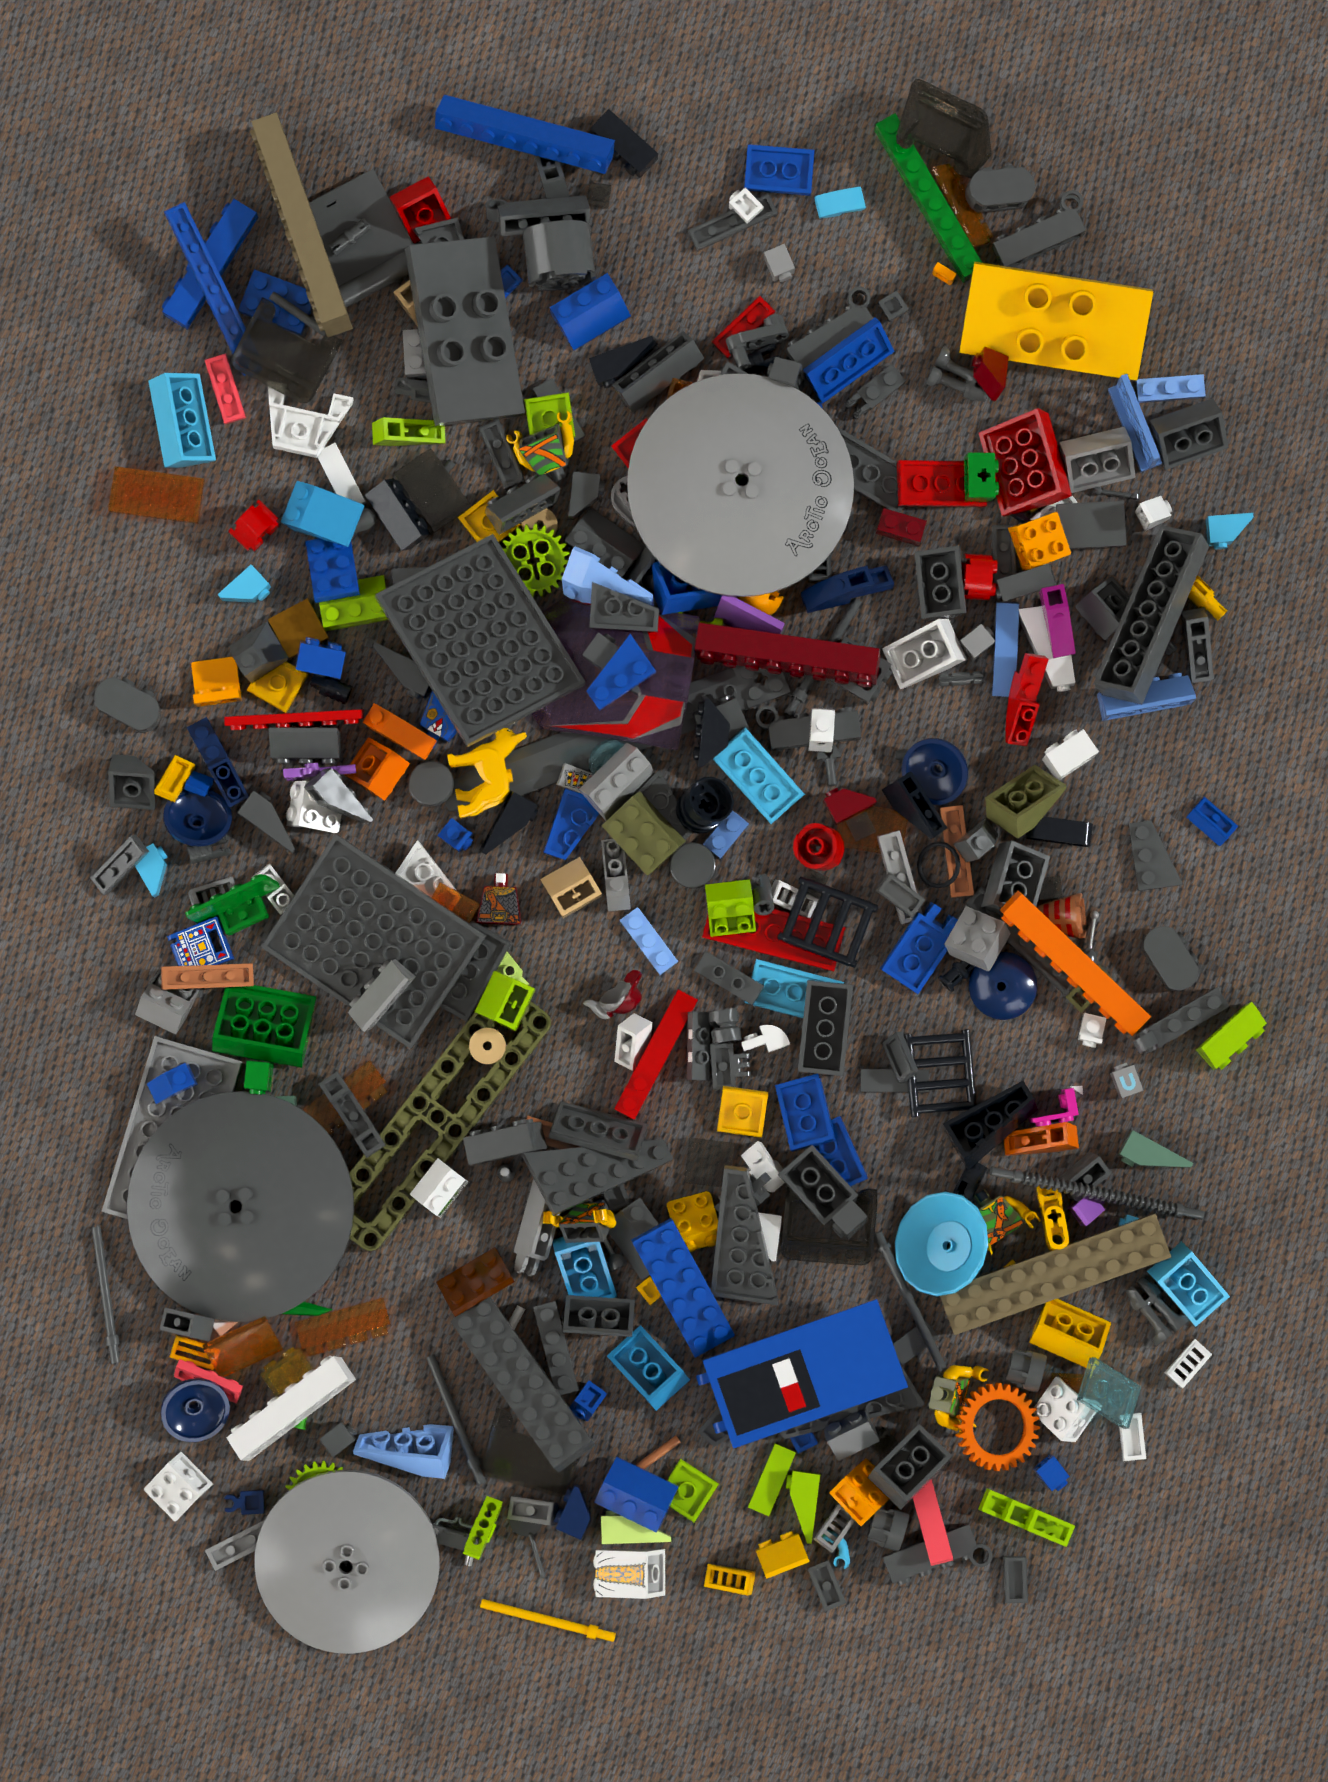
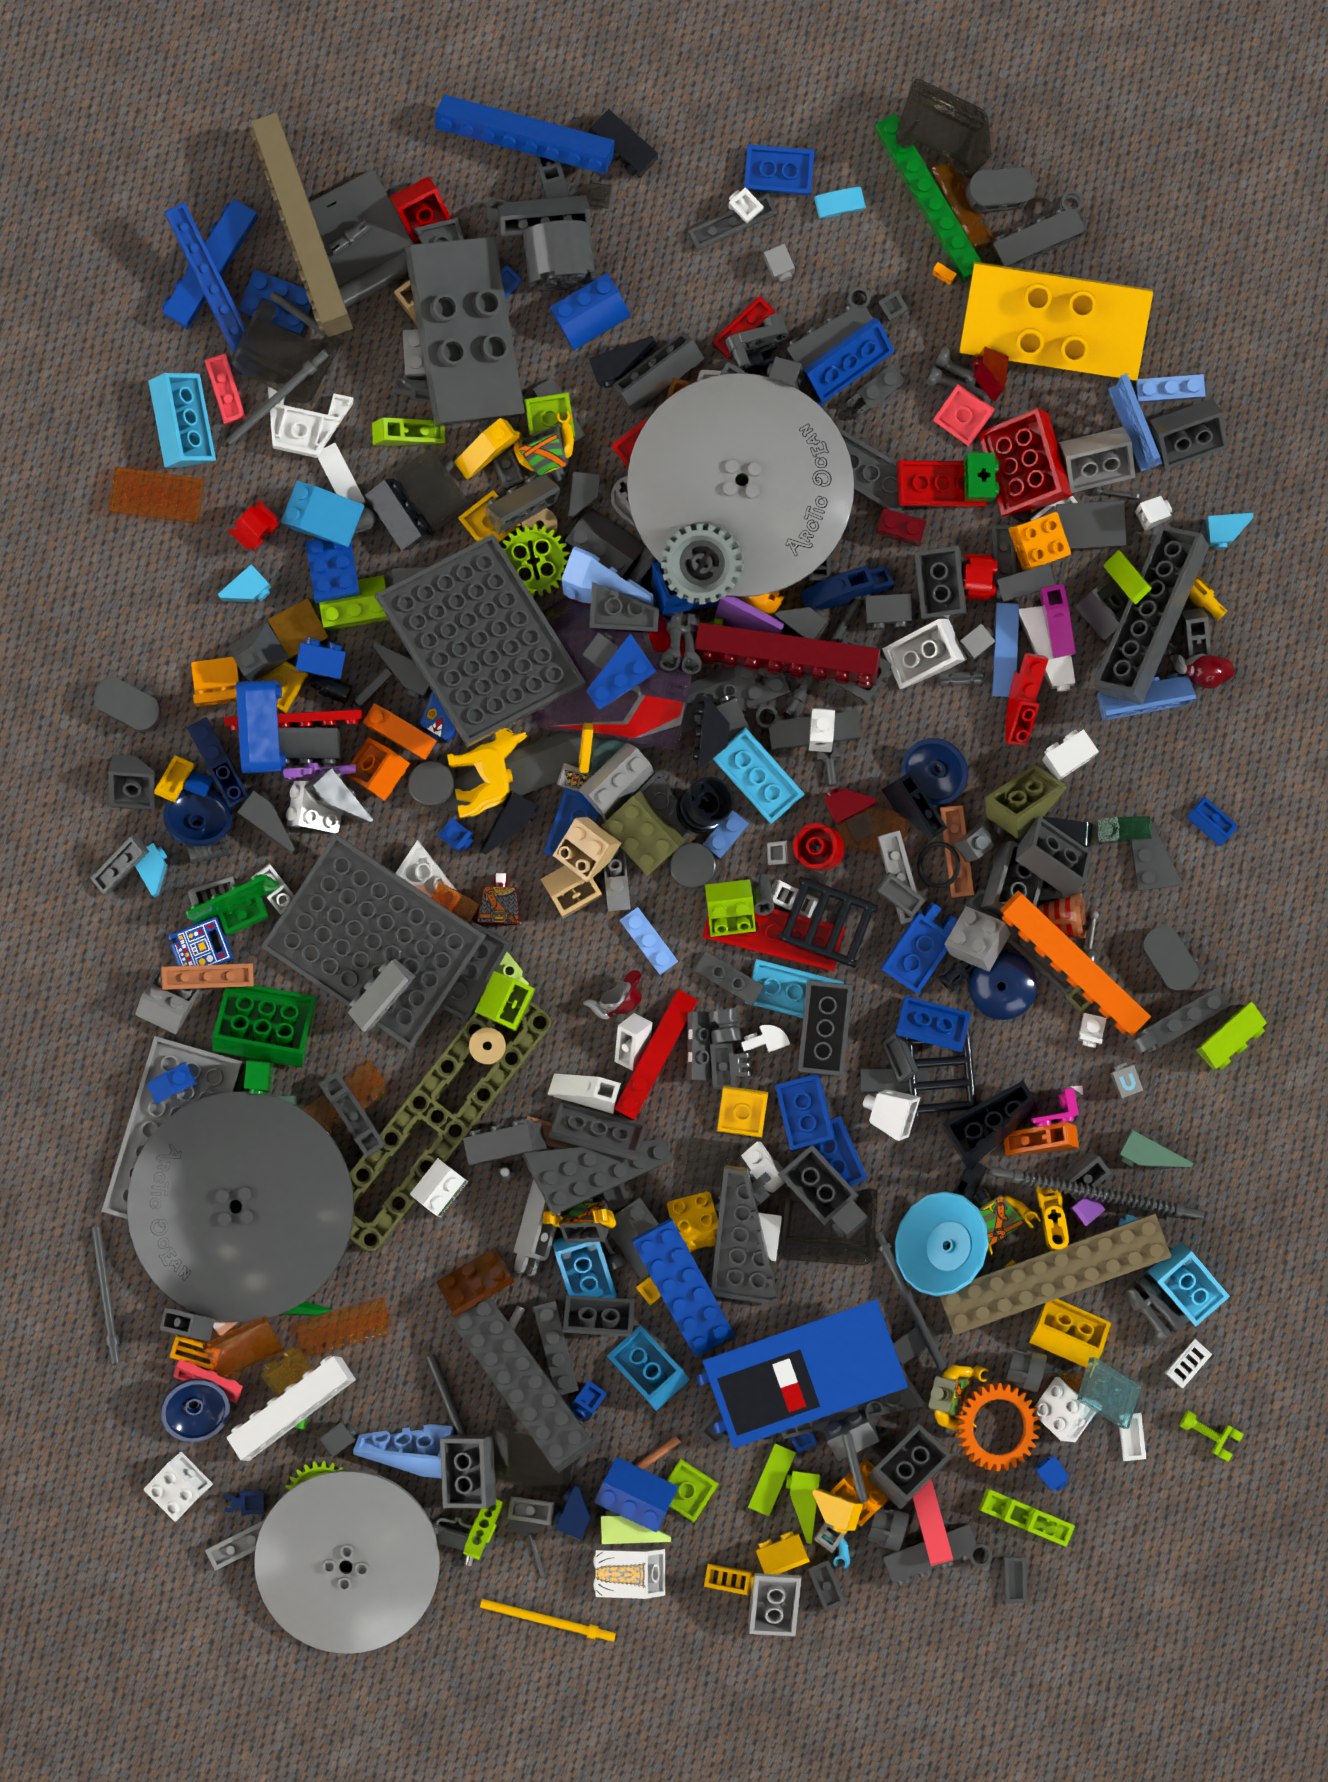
none -> dark grey bar [226,349,330,446]
none -> blue windscreen [236,680,286,774]
none -> dark grey tile [355,668,393,709]
none -> dark grey brick [440,1434,496,1508]
none -> yellow slope [454,418,520,480]
none -> white slope [548,1074,621,1114]
none -> tan slope [553,817,621,882]
none -> yellow tile [578,723,593,773]
none -> dark grey piece [659,612,702,674]
none -> light grey wheel [661,521,744,604]
none -> light grey slope [748,1573,801,1636]
none -> light grey slope [767,841,795,865]
none -> dark grey slope [774,607,828,639]
none -> yellow slope [812,1489,863,1534]
none -> dark grey bar [842,1433,868,1503]
none -> white torso [863,1090,920,1141]
none -> dark grey brick [864,594,912,630]
none -> blue plate [895,996,971,1052]
none -> coral tile [932,383,995,447]
none -> dark grey slope [1015,816,1092,897]
none -> clear green slope [1097,816,1151,844]
none -> lime tile [1103,550,1152,604]
none -> dark red hair [1170,654,1235,689]
none -> lime bar [1179,1410,1244,1462]

